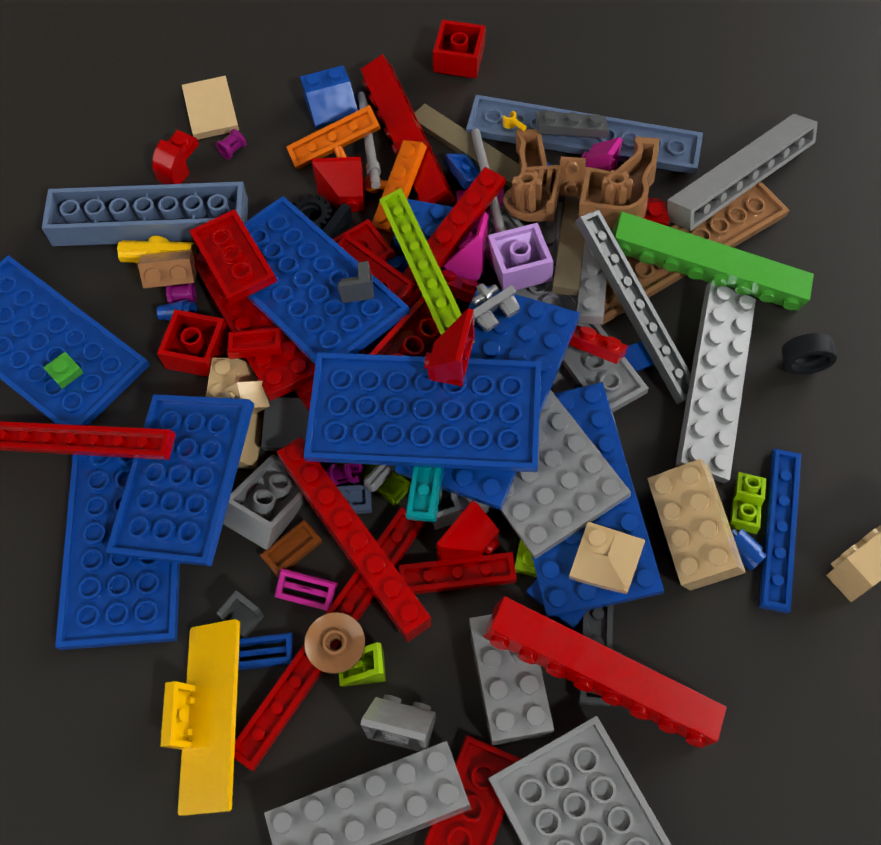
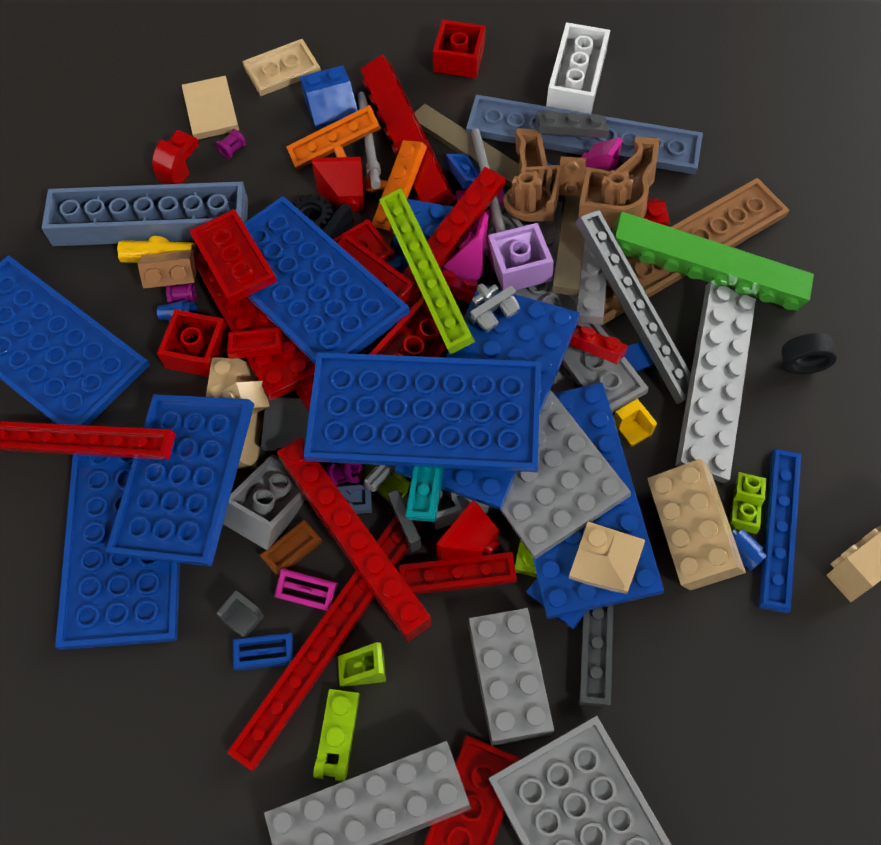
bright green plate [43,352,84,389] -> none
yellow bracket [160,619,240,816] -> none
medium nougat dish [304,612,365,674] -> none
dark grey panel [338,261,374,303] -> none
light grey slope [360,695,436,752] -> none
red slope [424,309,475,387] -> none
red brick [483,596,727,748] -> none
yellow hand [503,111,527,131] -> none
light grey brick [667,114,818,231] -> none
none -> tan tile [242,39,321,96]
none -> lime plate [313,689,360,782]
none -> dark grey tile [388,490,421,553]
none -> white brick [546,22,610,114]
none -> yellow panel [614,398,657,447]

